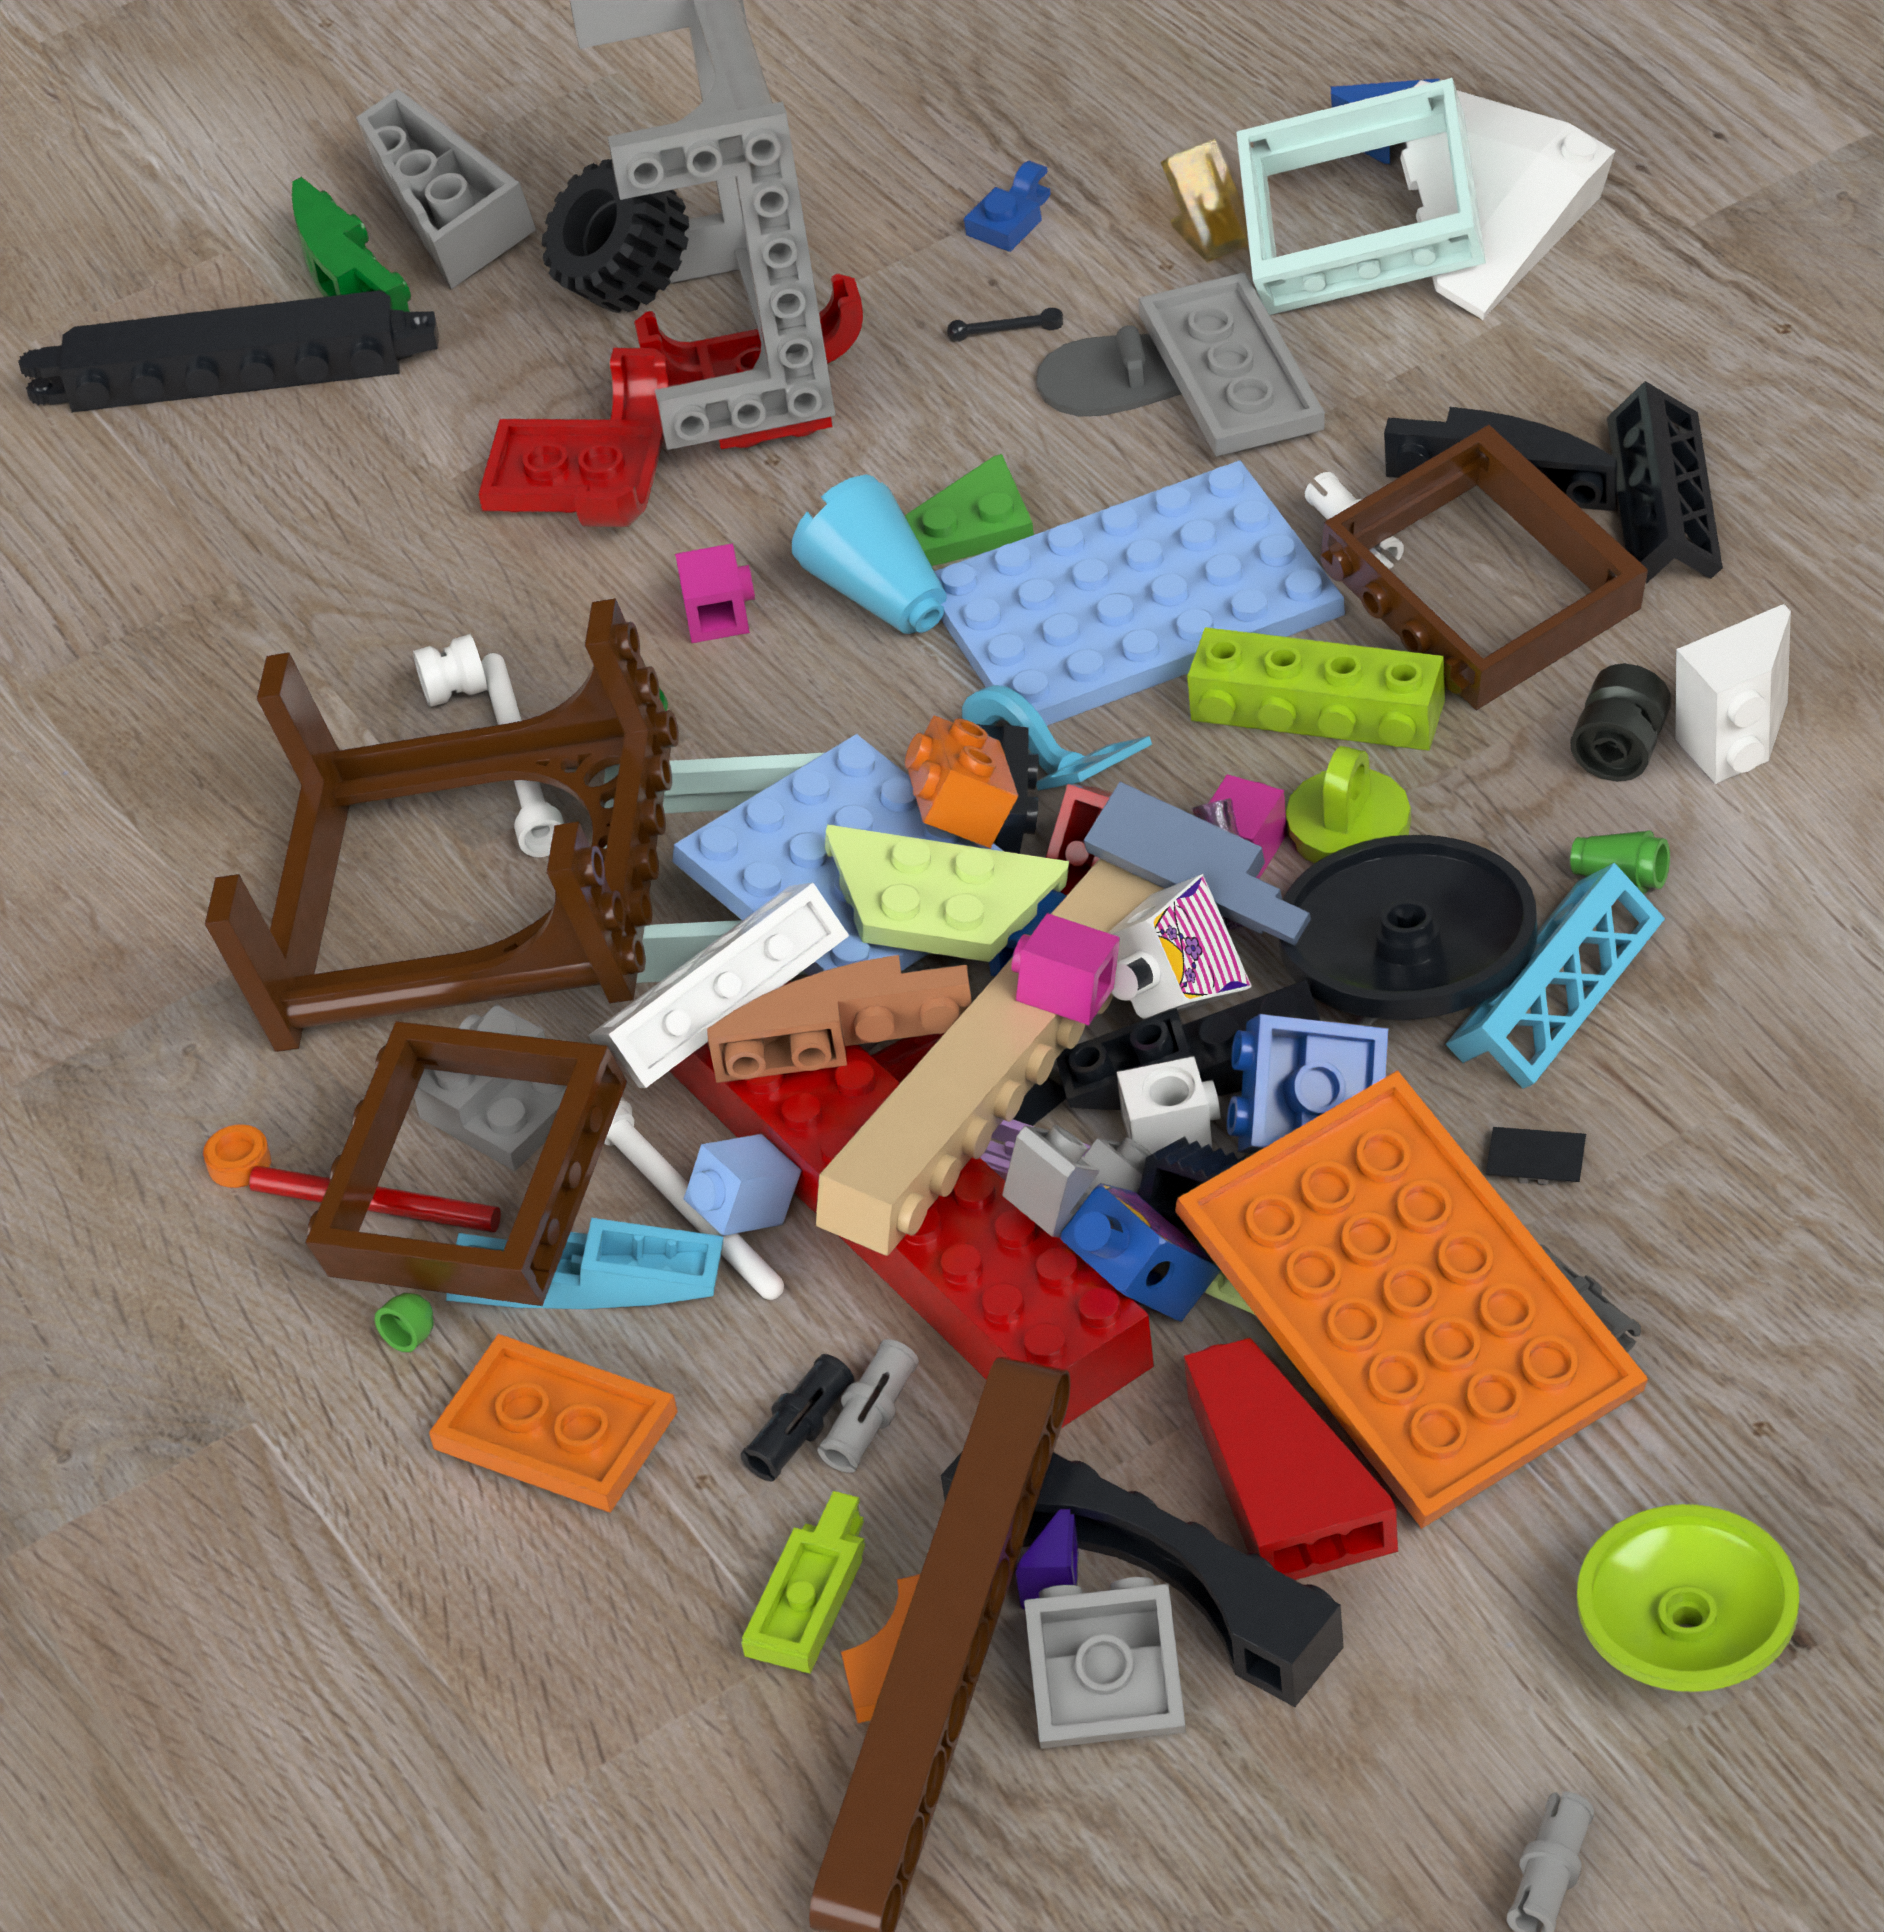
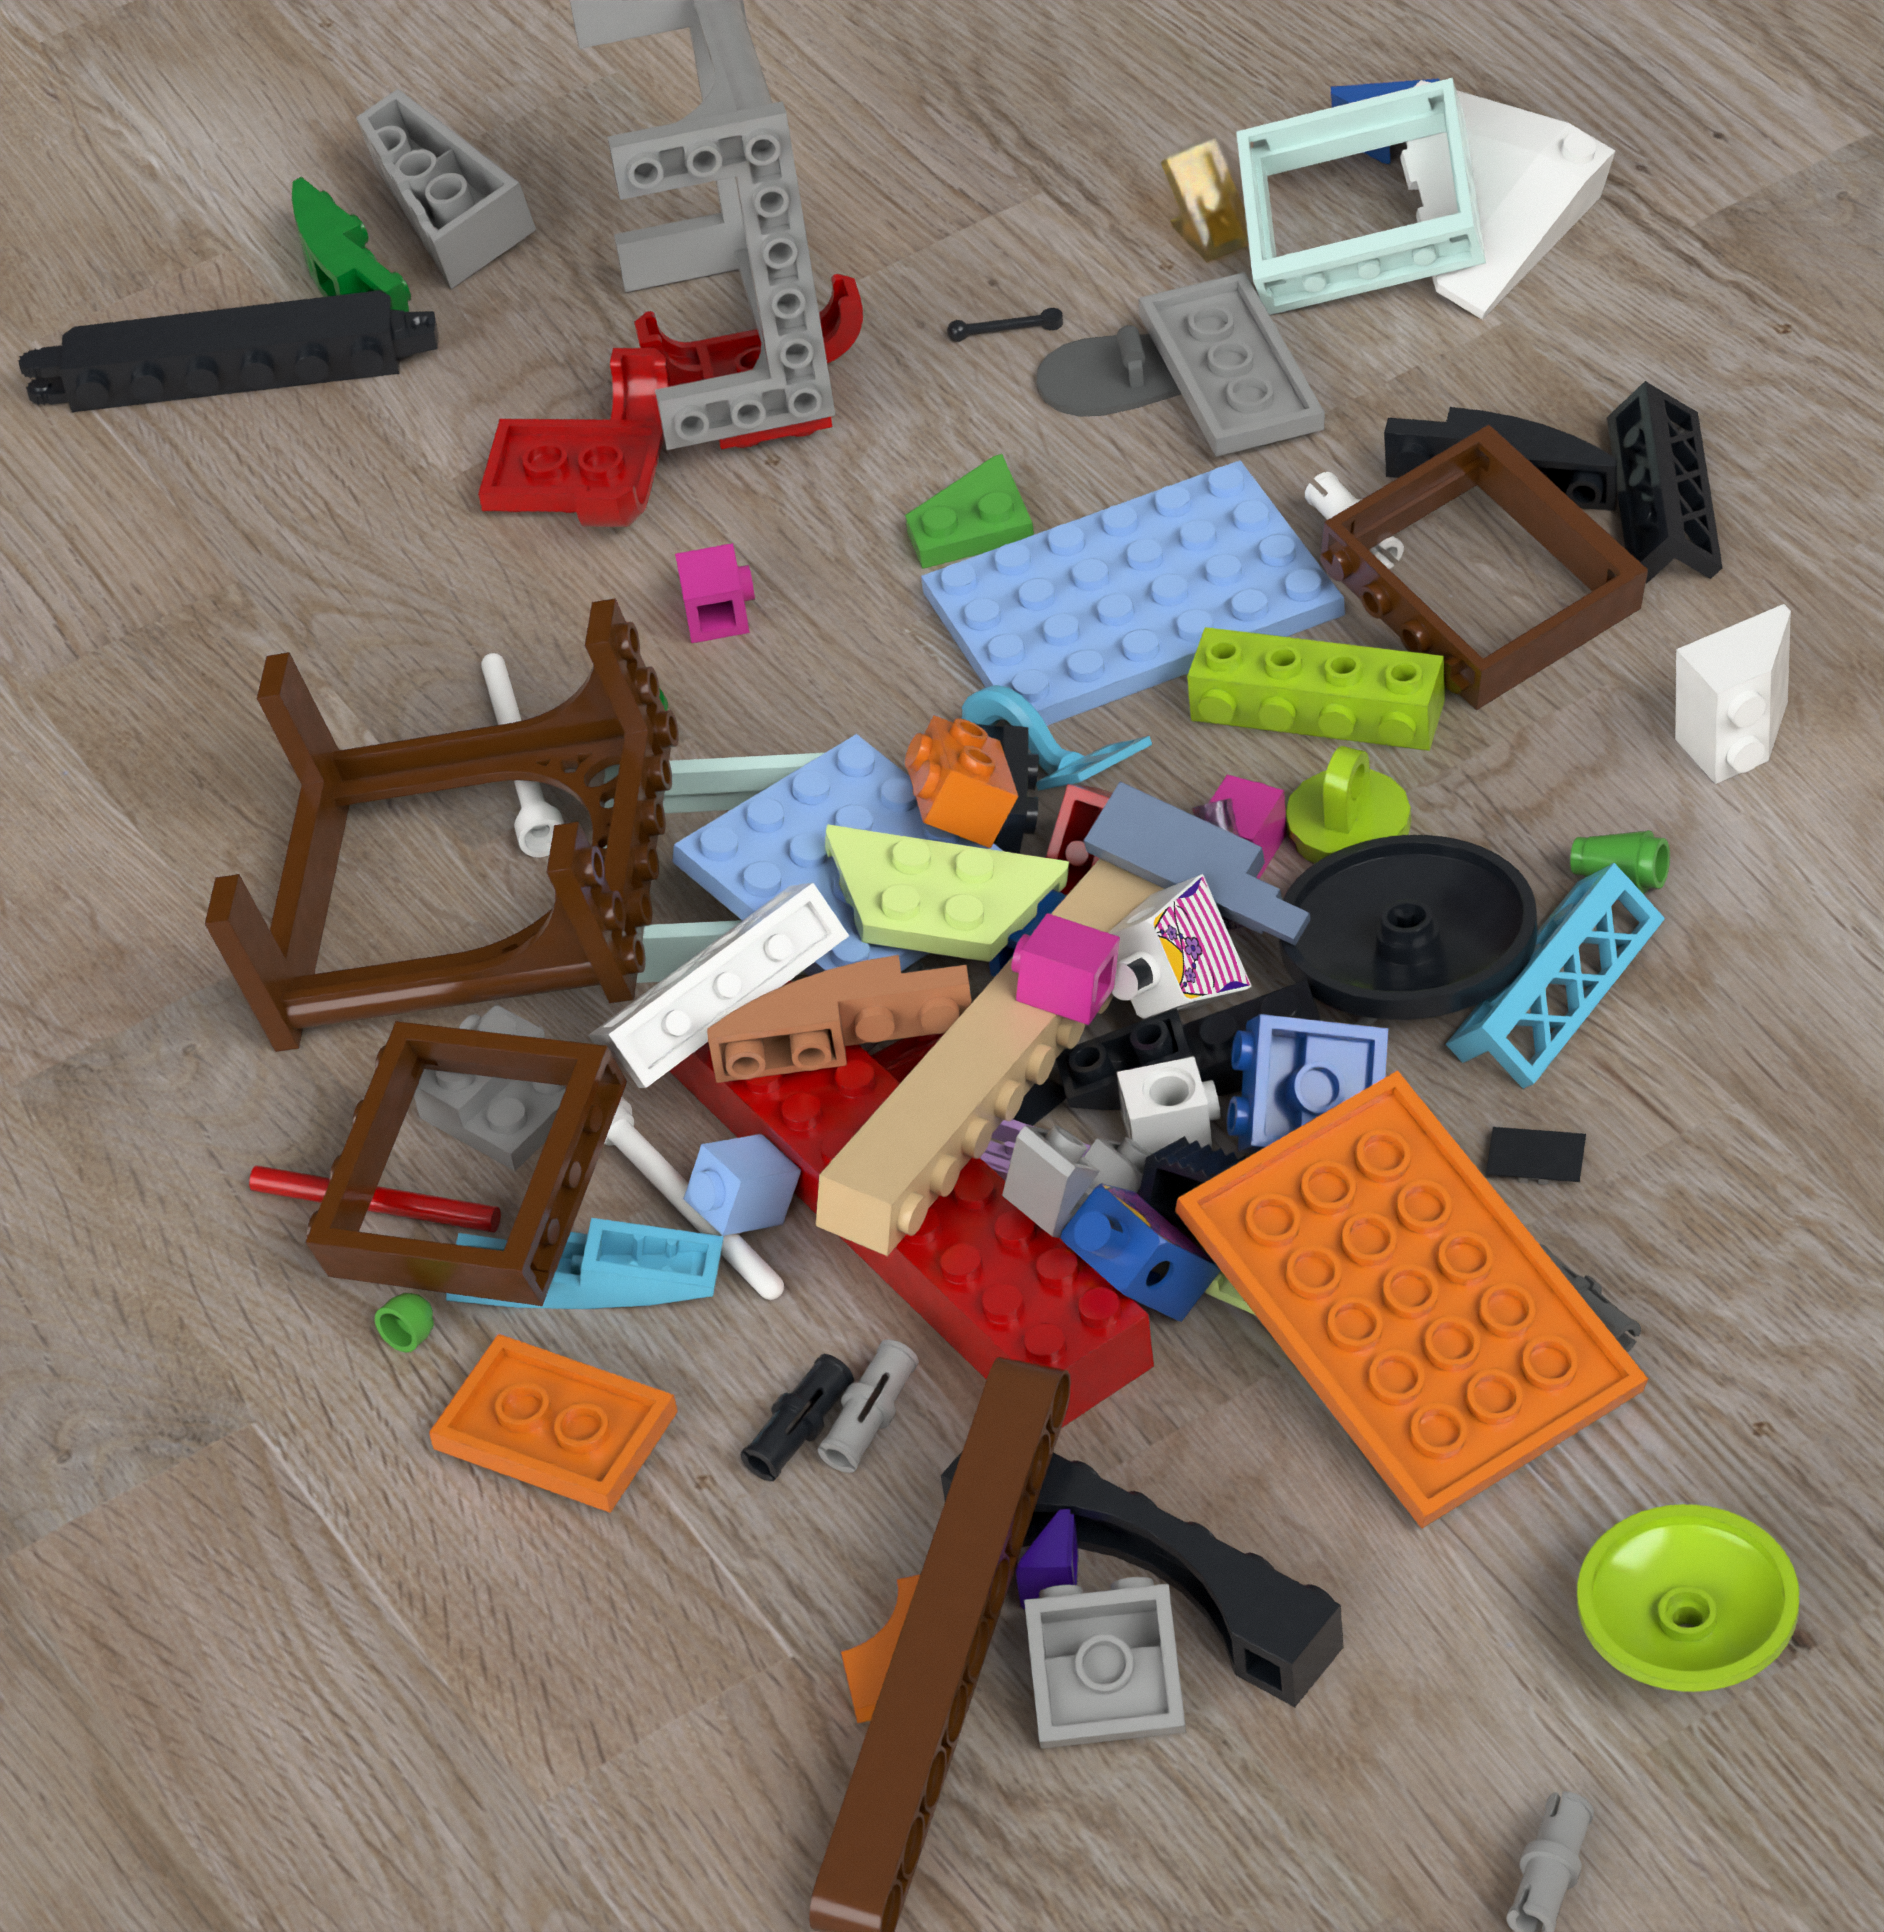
orange tile [203,1124,272,1188] -> none
white wheel [413,634,488,707] -> none
black tyre [542,159,689,313] -> none
lime hinge [741,1491,866,1674] -> none
medium azure cone [792,474,947,634] -> none
blue plate [964,160,1051,252] -> none
red slope [1184,1338,1398,1580] -> none
pearl dark grey wheel [1570,663,1671,782] -> none

